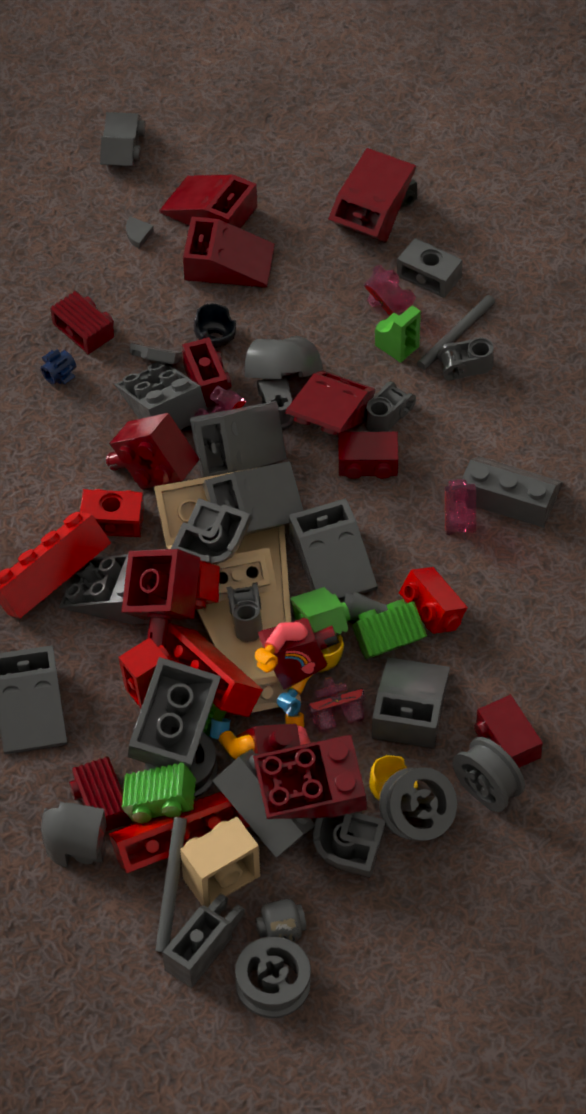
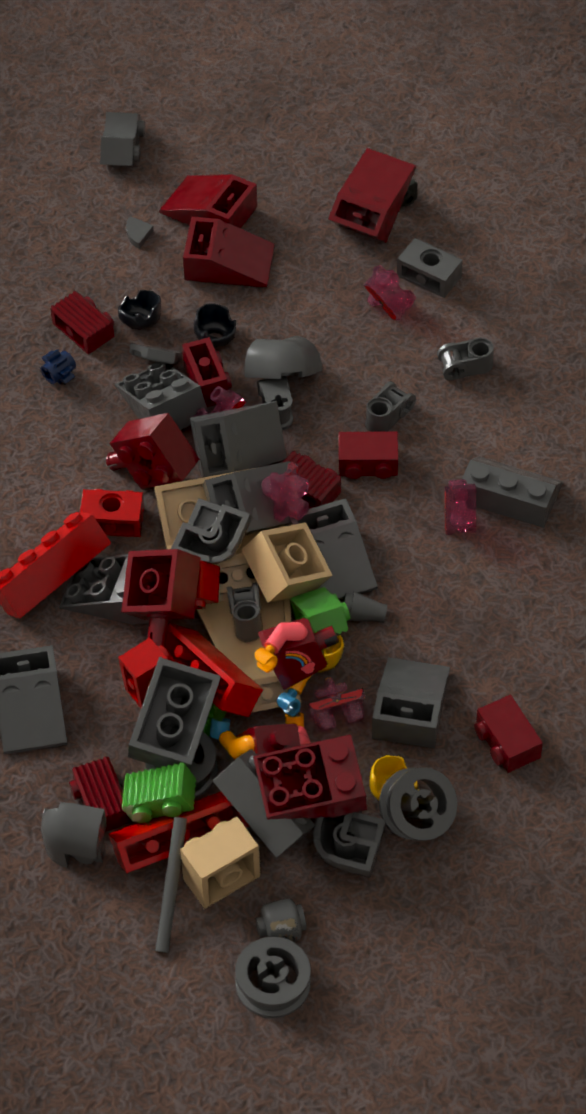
dark grey hinge [163,894,246,988] -> none
dark red slope [286,370,376,435] -> none
bright green brick [352,599,427,660] -> none
bright green arch [375,305,421,363] -> none
red brick [399,567,468,634] -> none
dark grey bar [417,295,495,370] -> none
dark grey wheel [453,737,525,812] -> none
none -> black hair [118,290,161,330]
none -> tan brick [241,522,333,603]
none -> clear pink hips [262,462,309,522]
none -> dark red brick [282,451,341,509]

